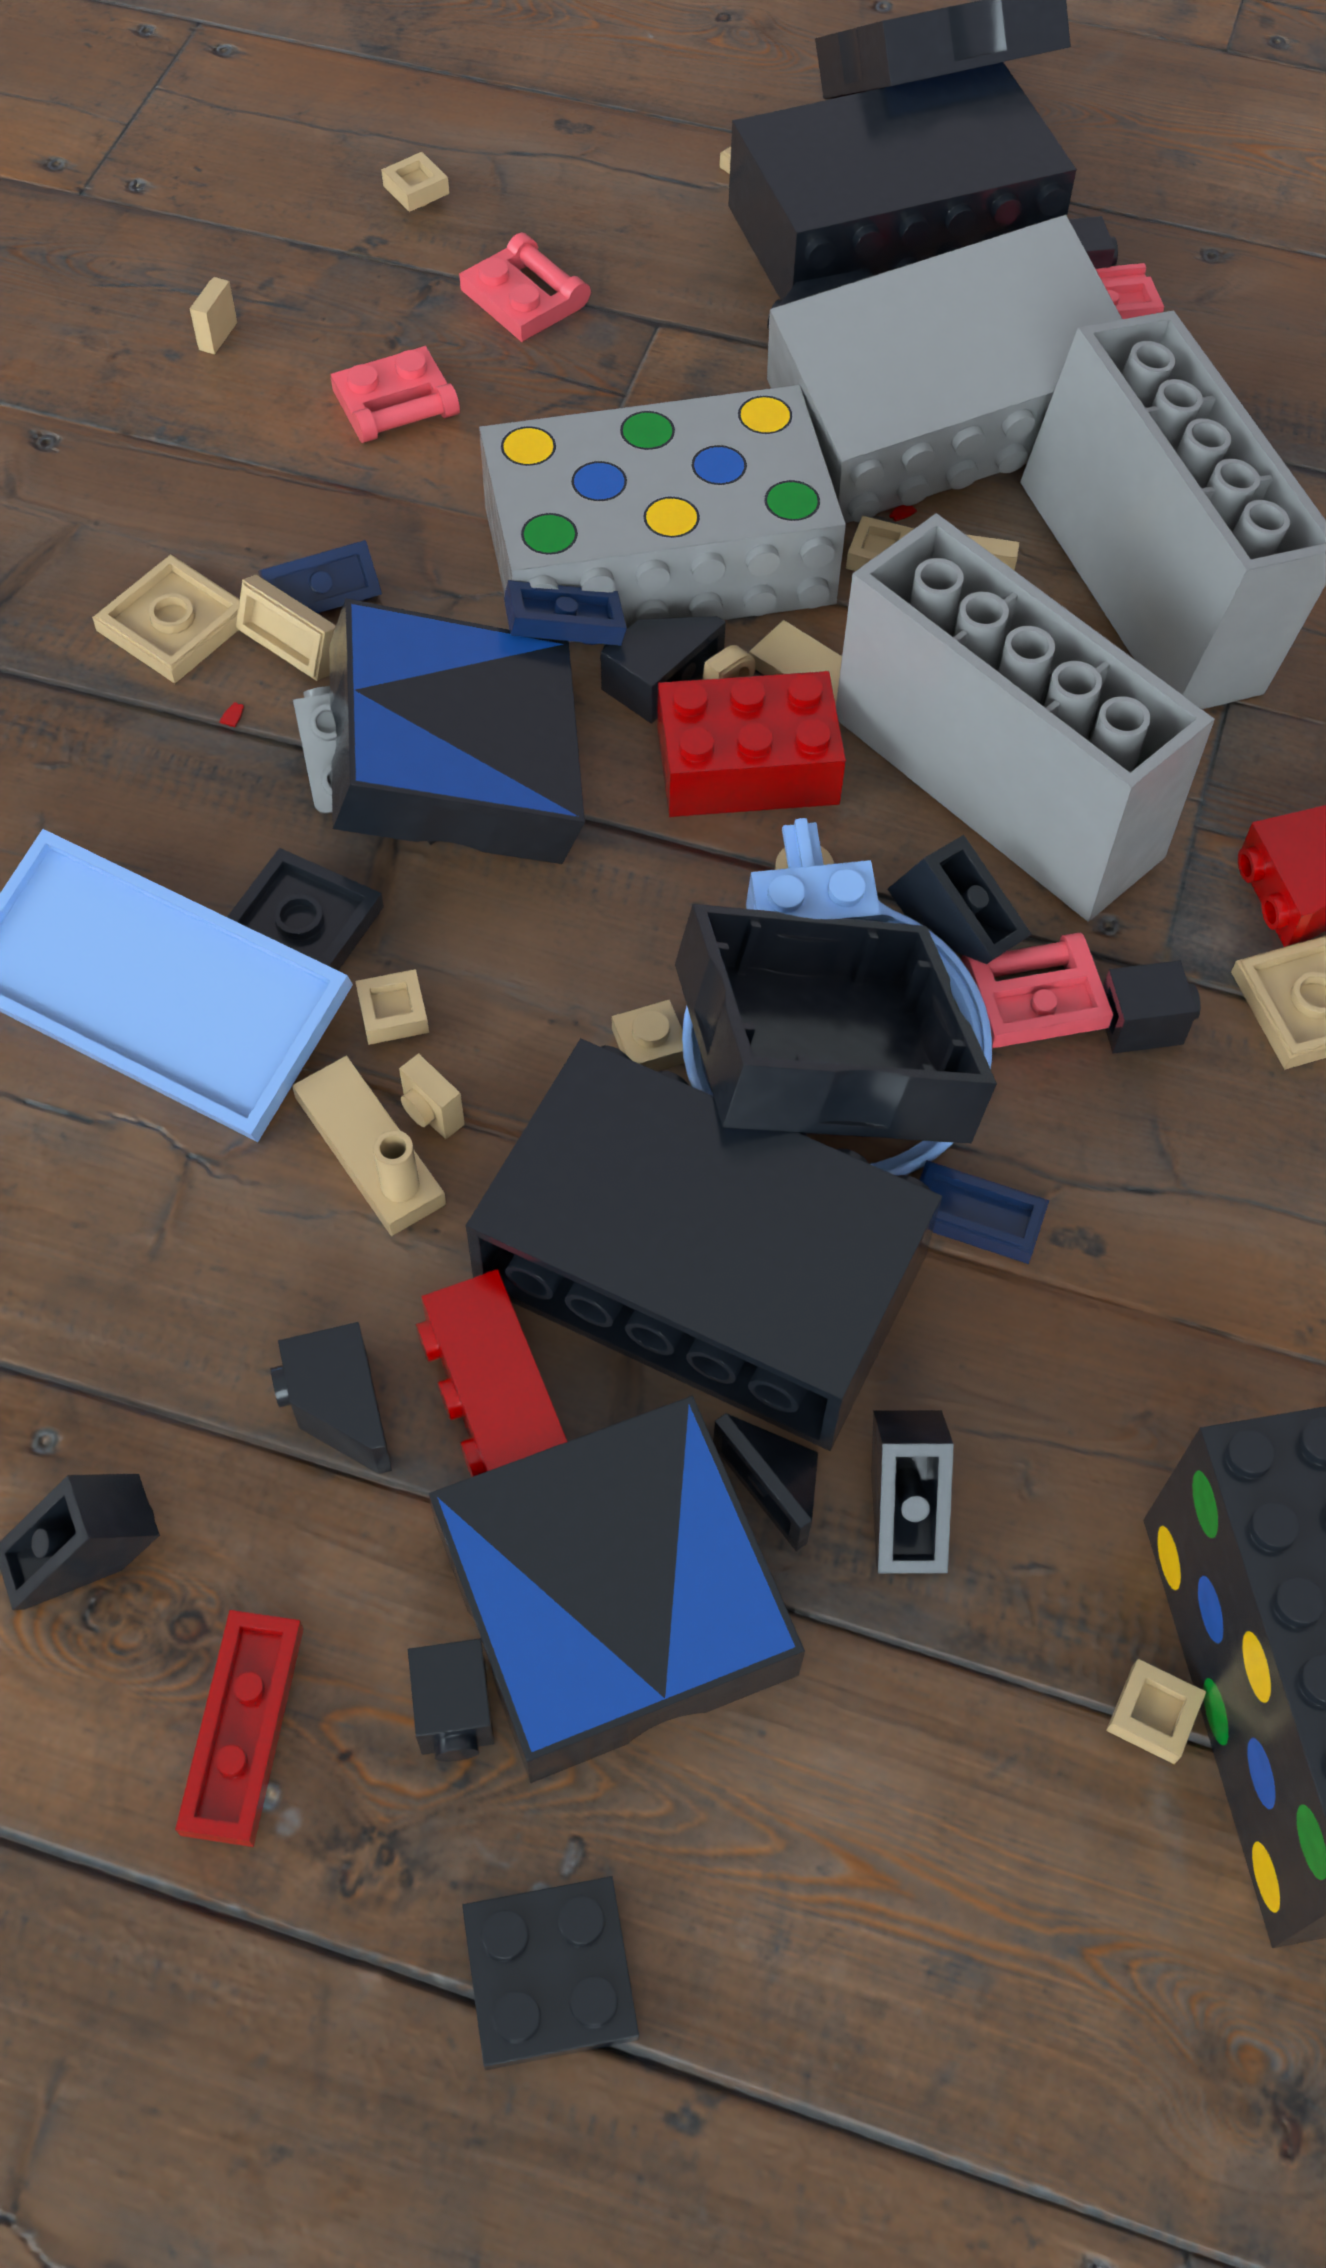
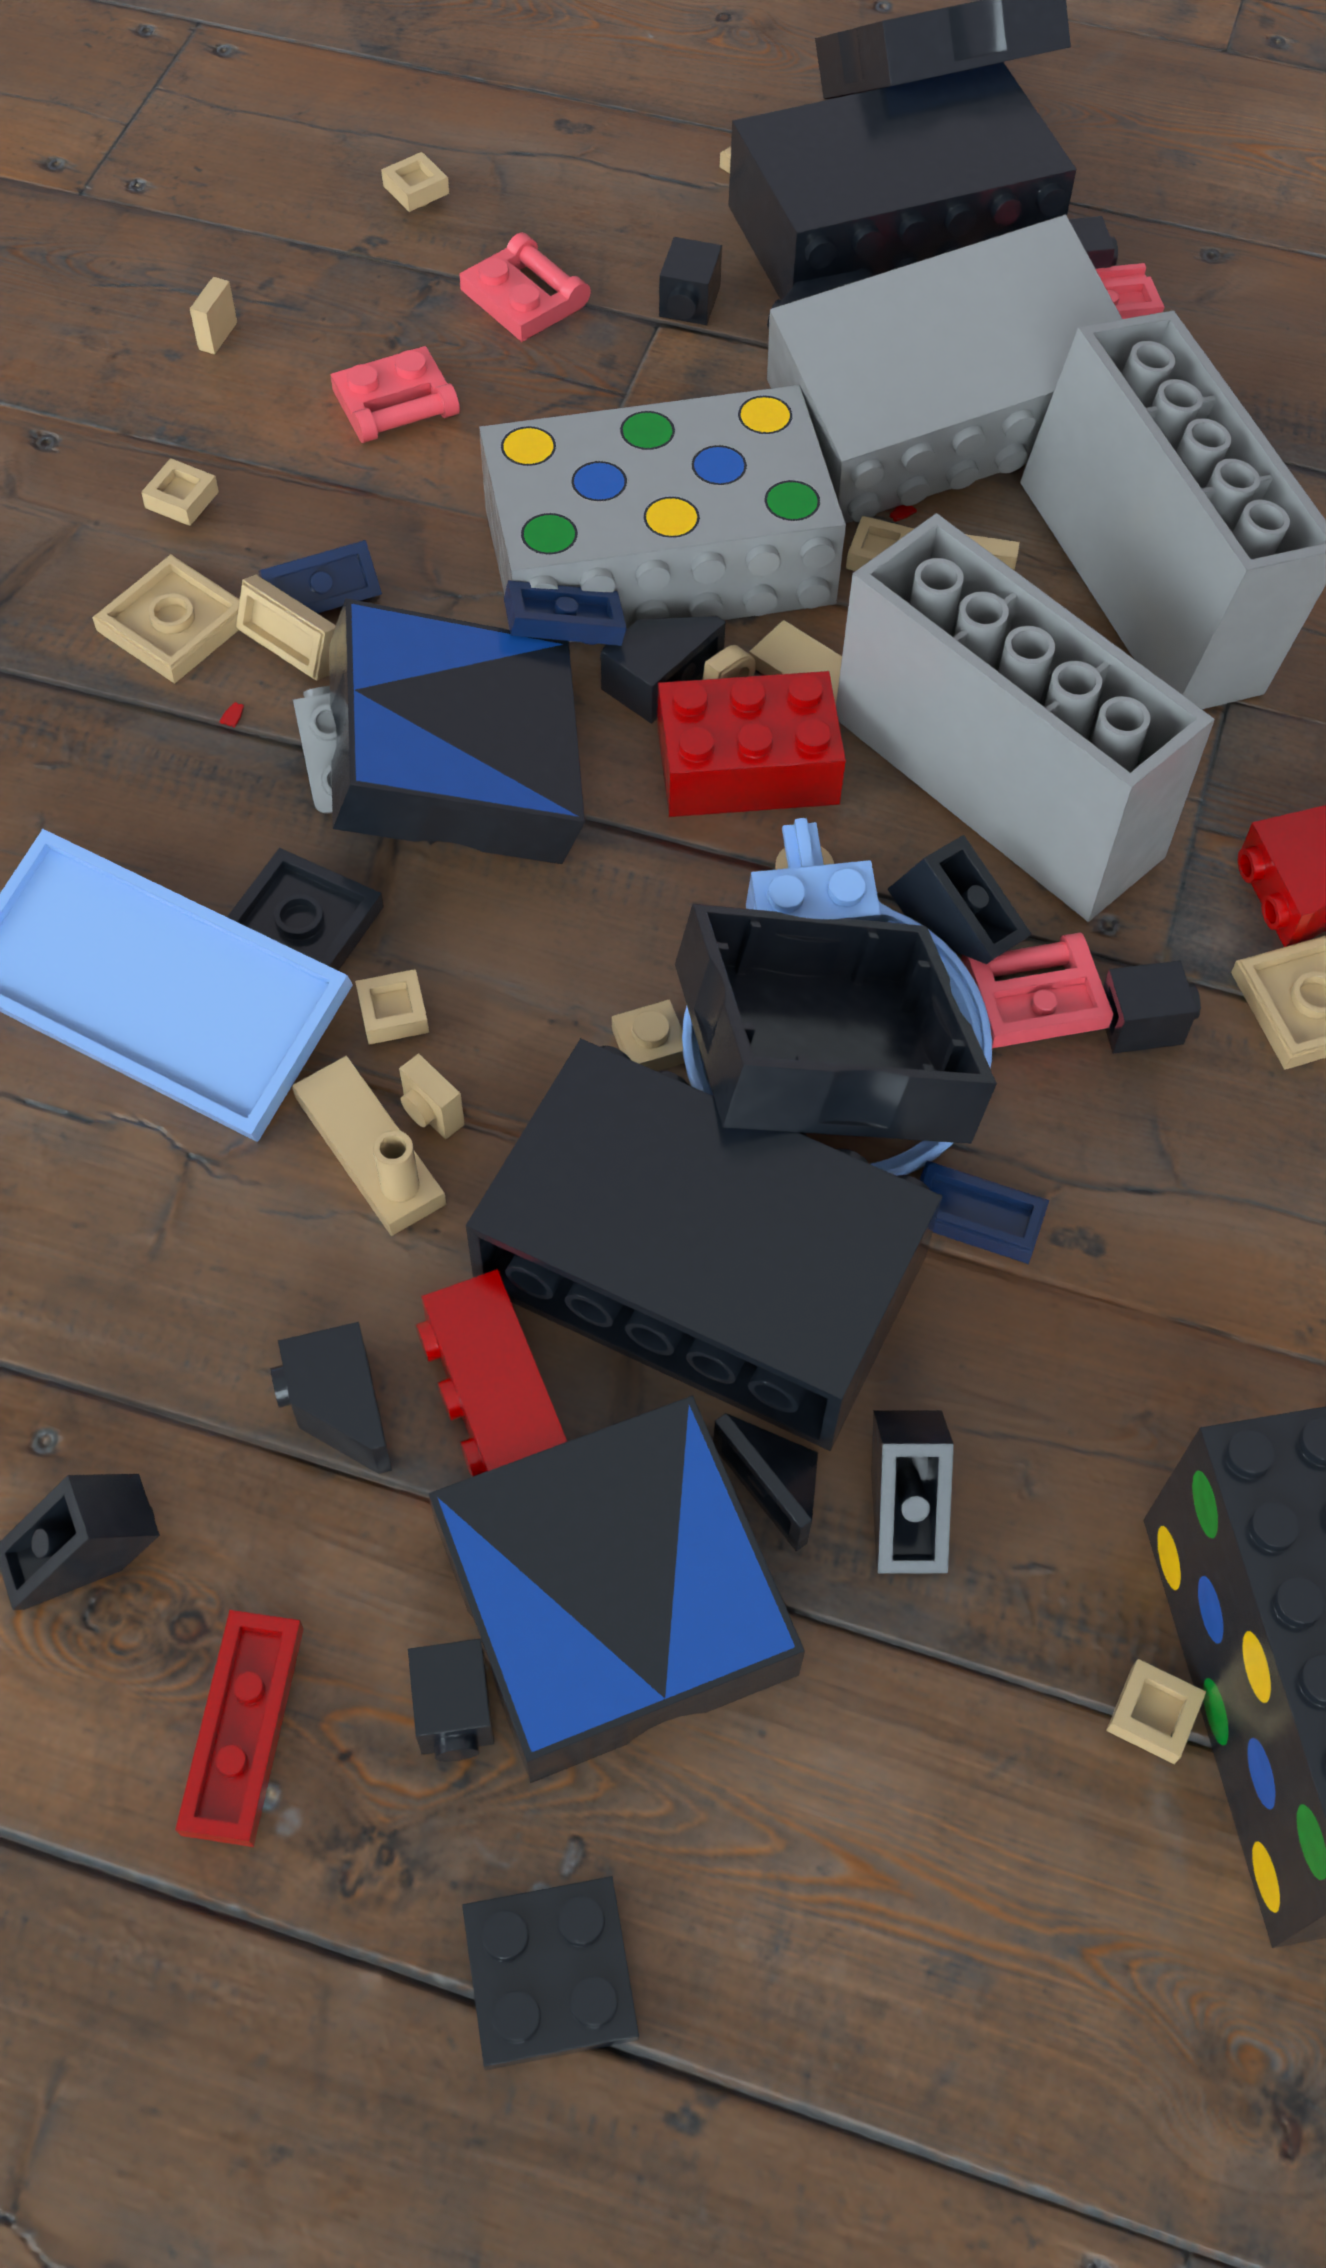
none -> tan plate [141,458,219,526]
none -> black brick [659,237,722,325]

